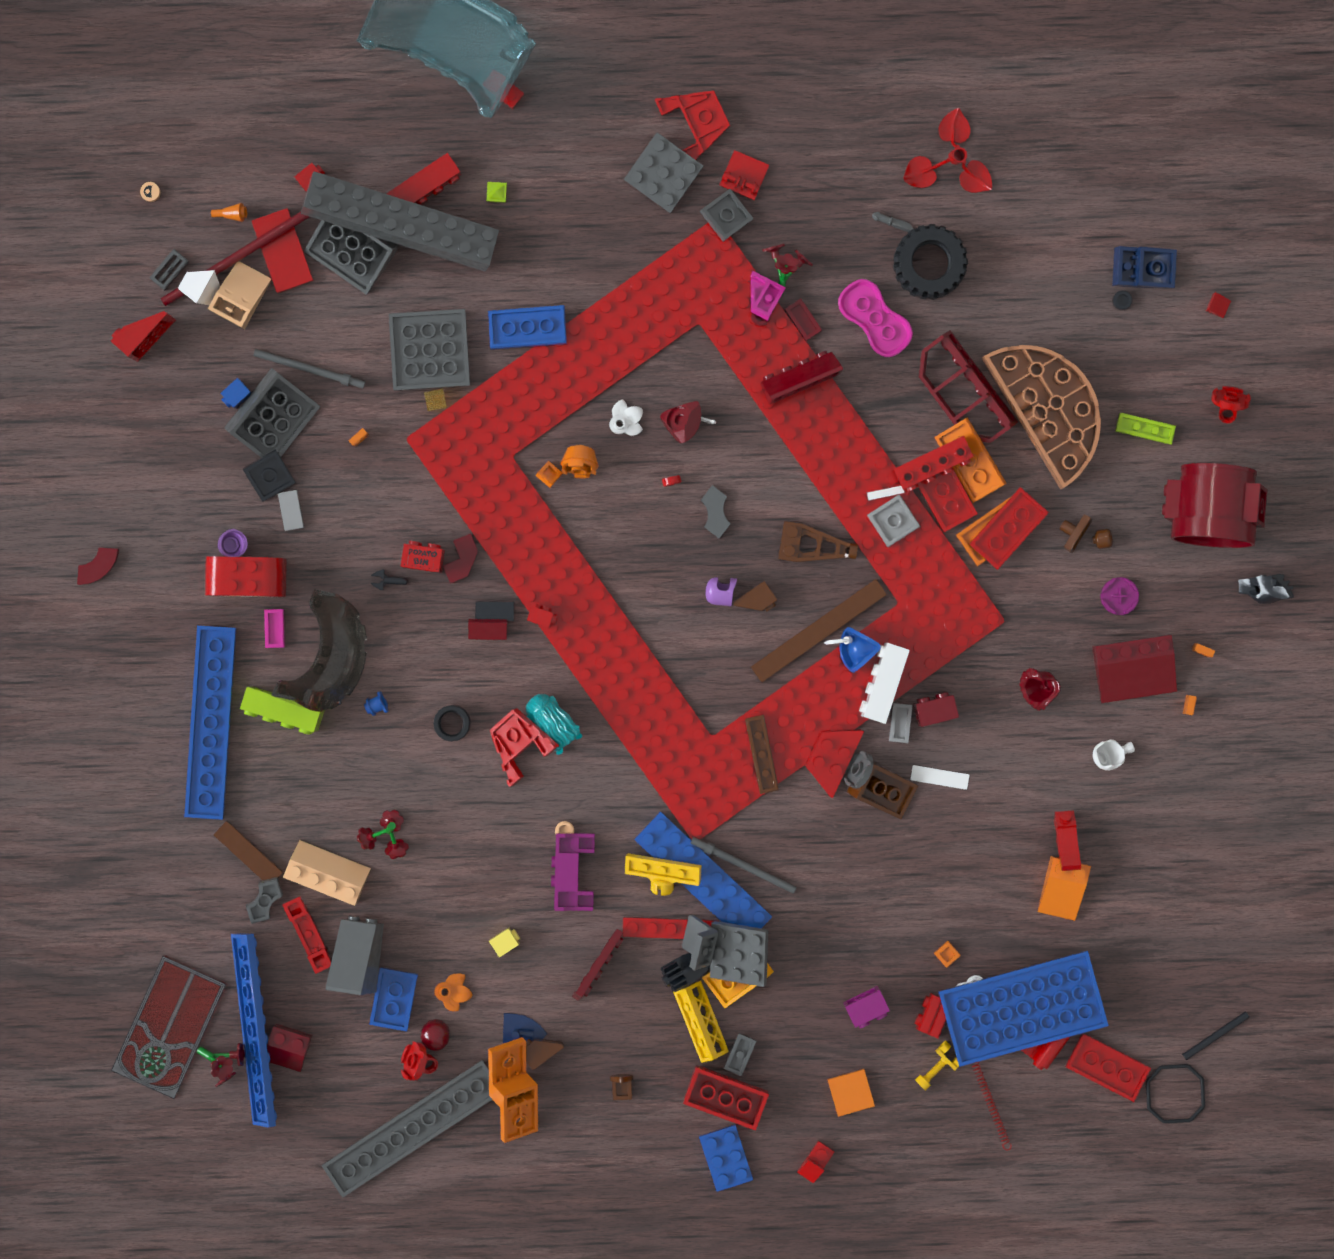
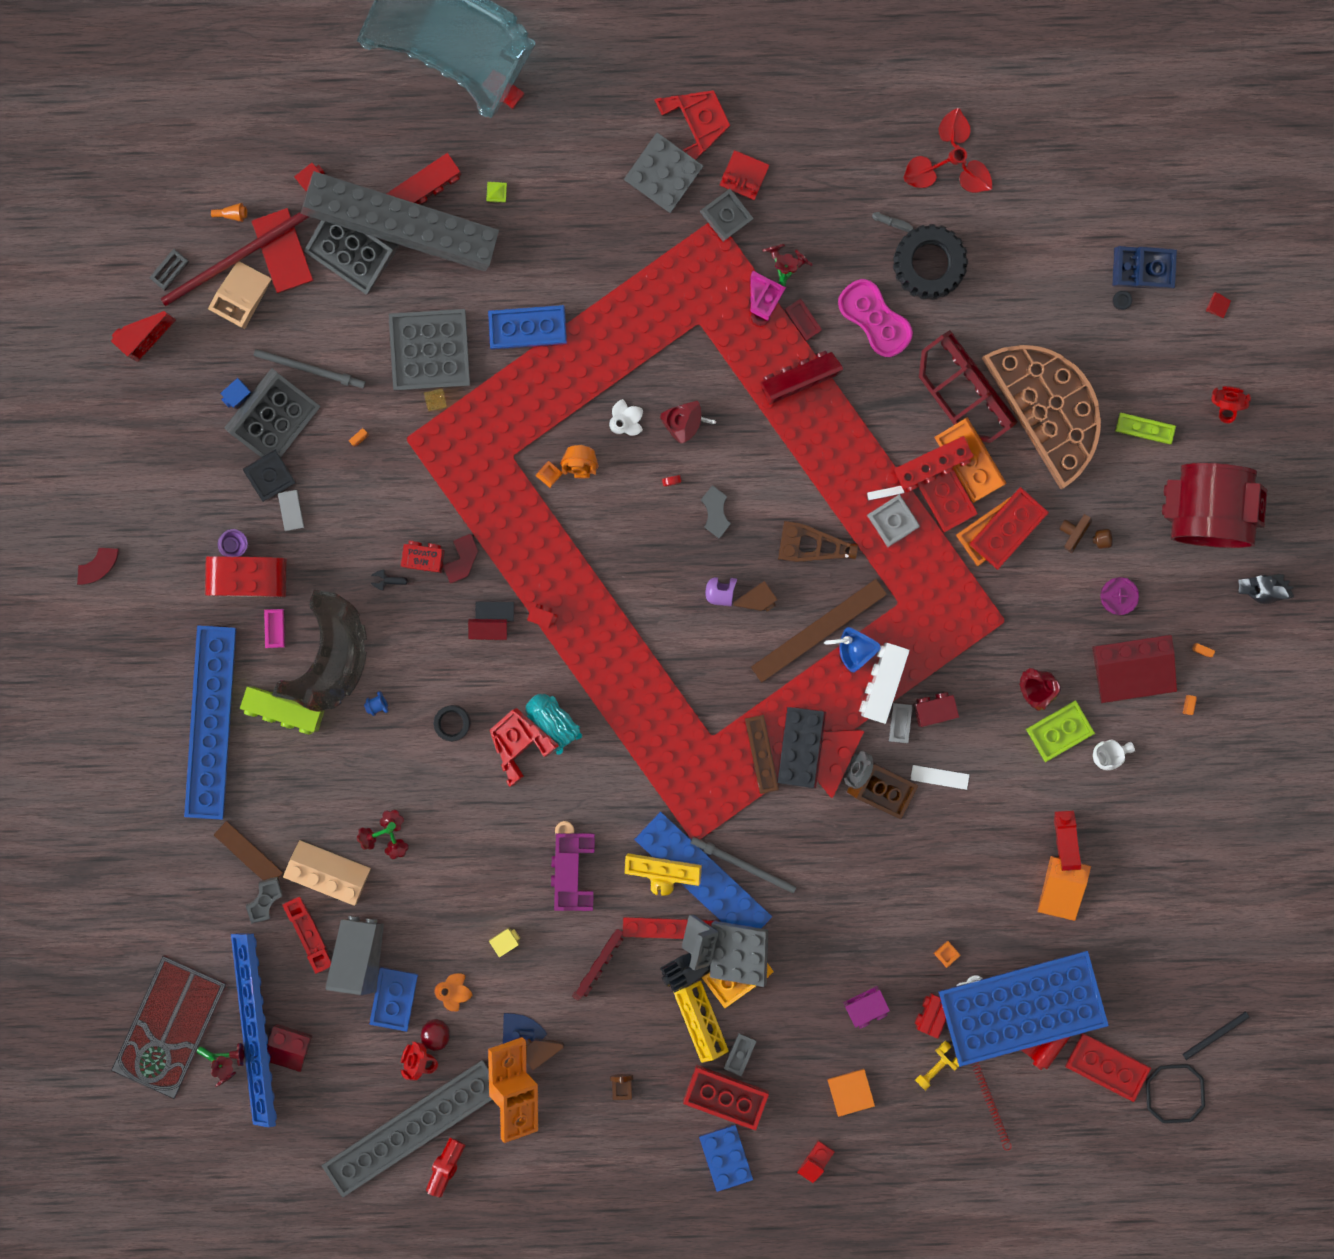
light nougat tile [140,182,161,202] -> none
white slope [178,270,220,305] -> none
none -> red piece [426,1138,466,1198]
none -> black plate [777,707,826,788]
none -> lime tile [1026,700,1095,762]

